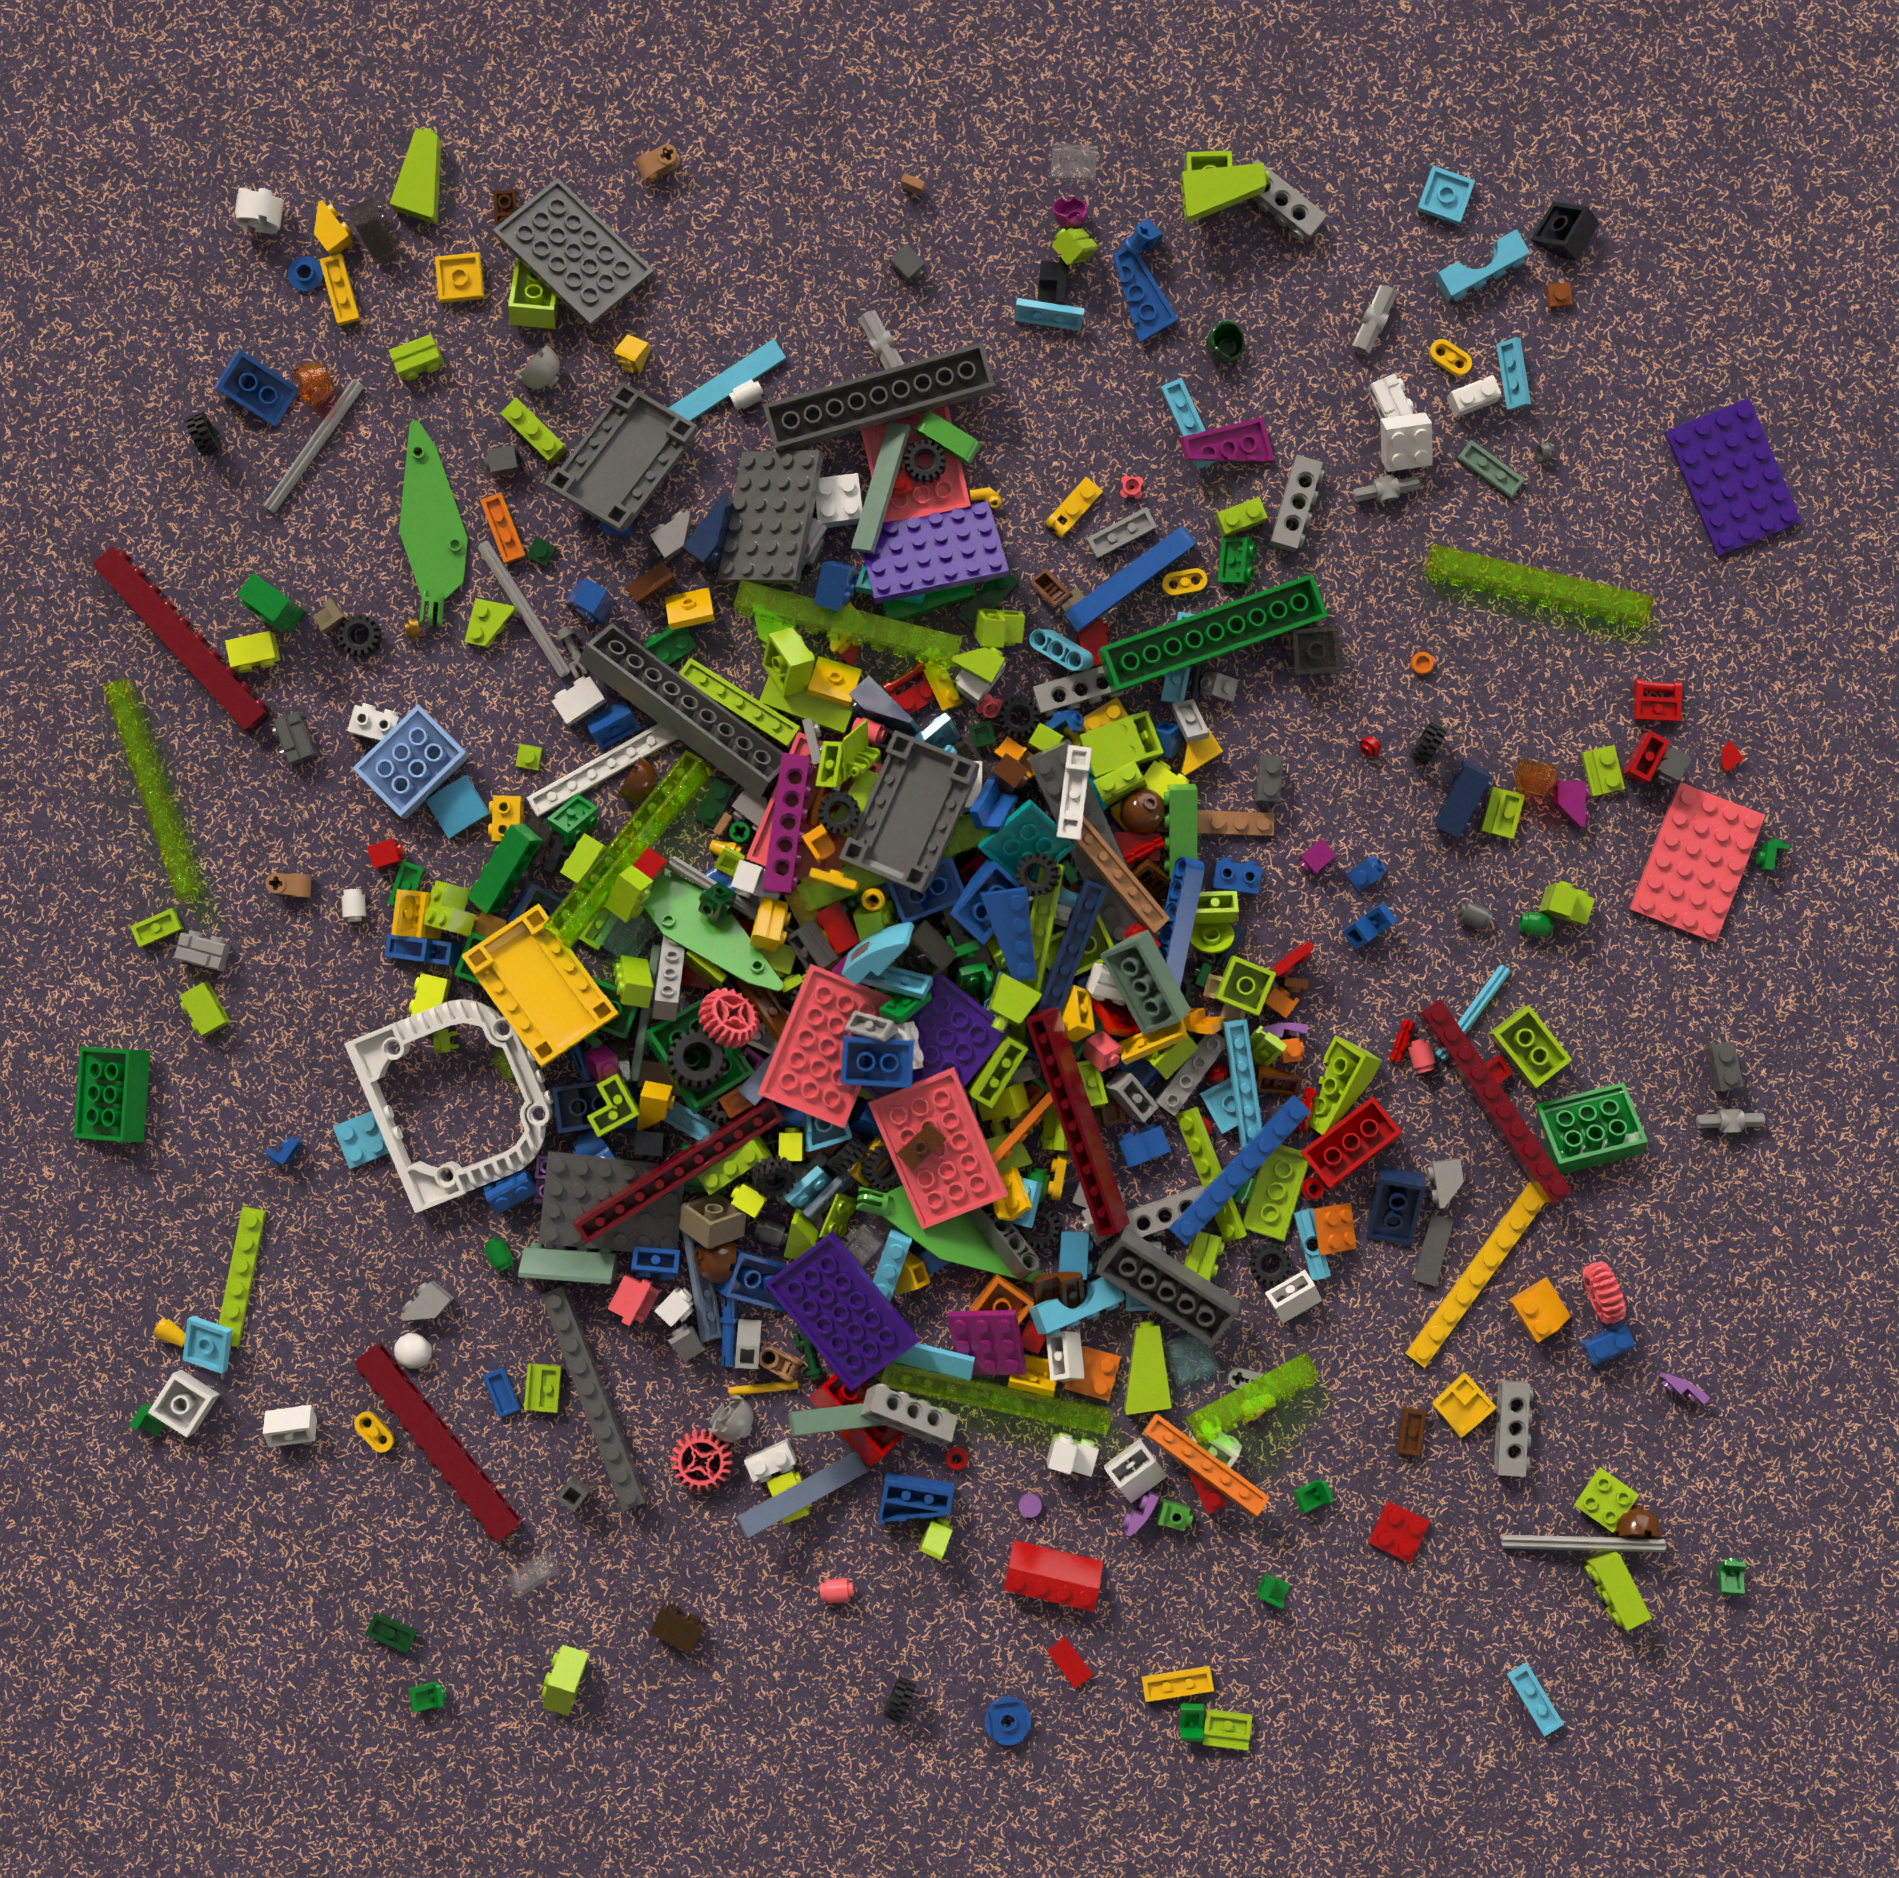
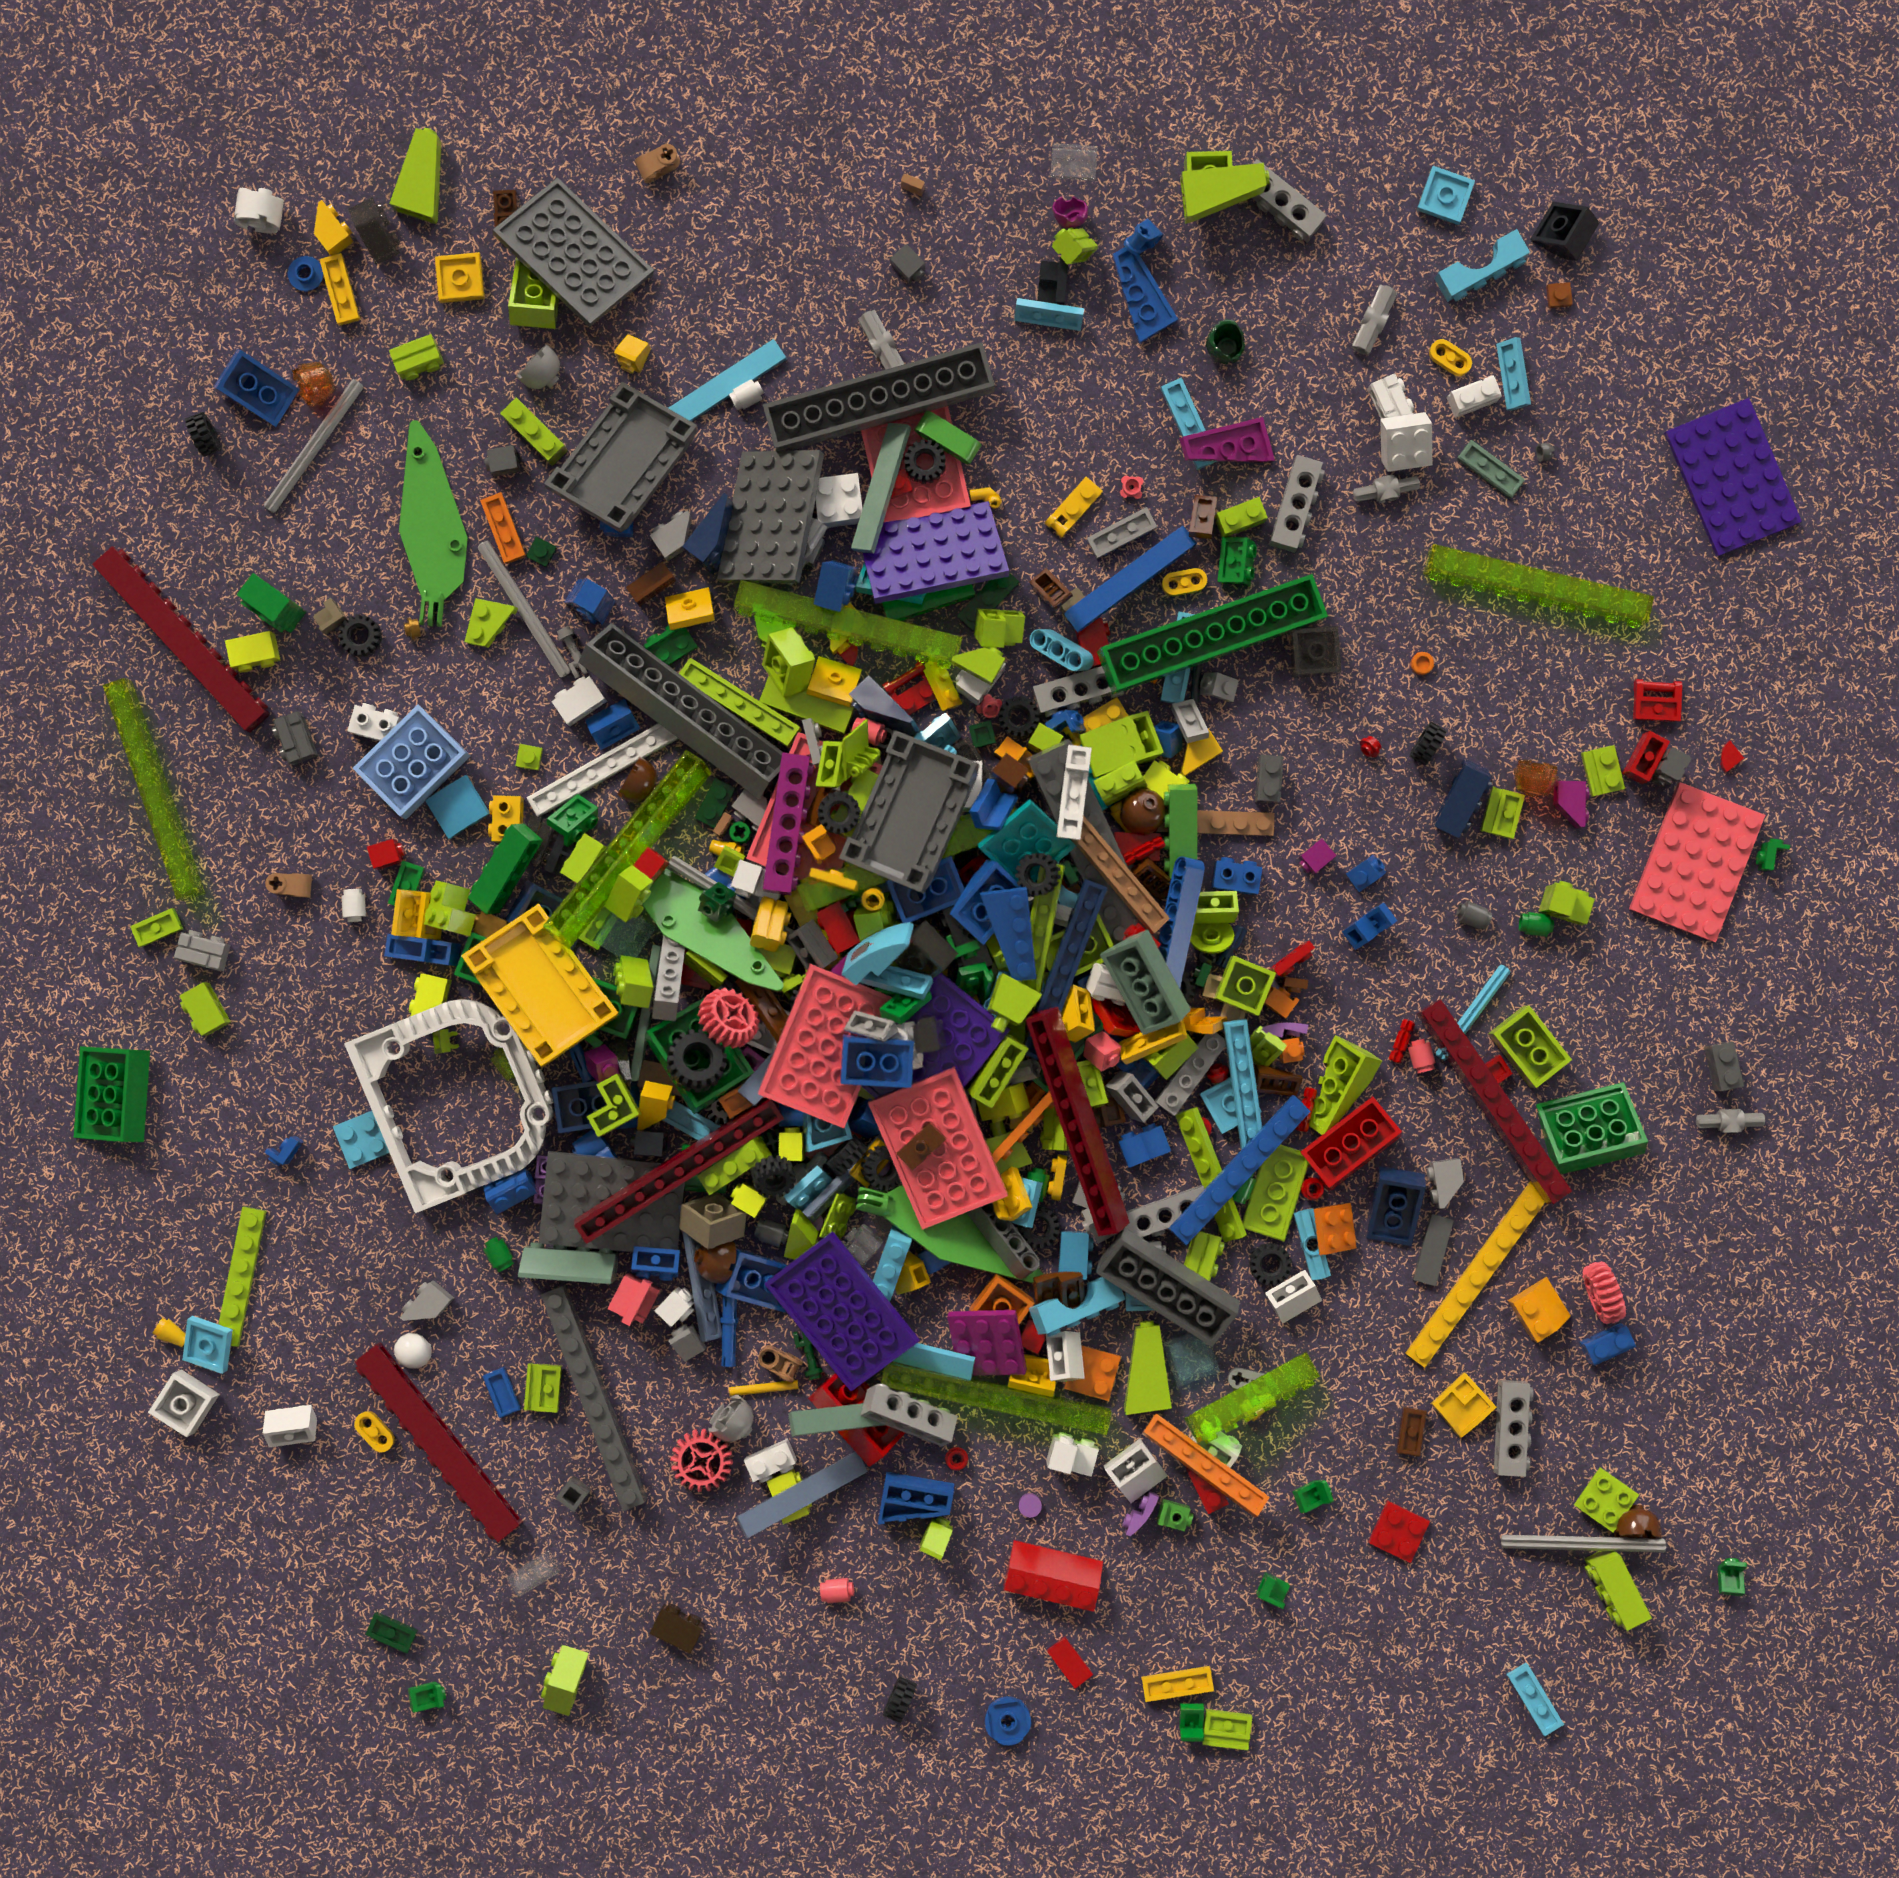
green panel [129,1403,166,1436] -> none
light grey slope [735,1319,762,1369] -> none
medium lavender slope [1659,1372,1710,1404] -> none
none -> clear smoke brick [912,1016,947,1053]
none -> plate [1189,495,1217,539]

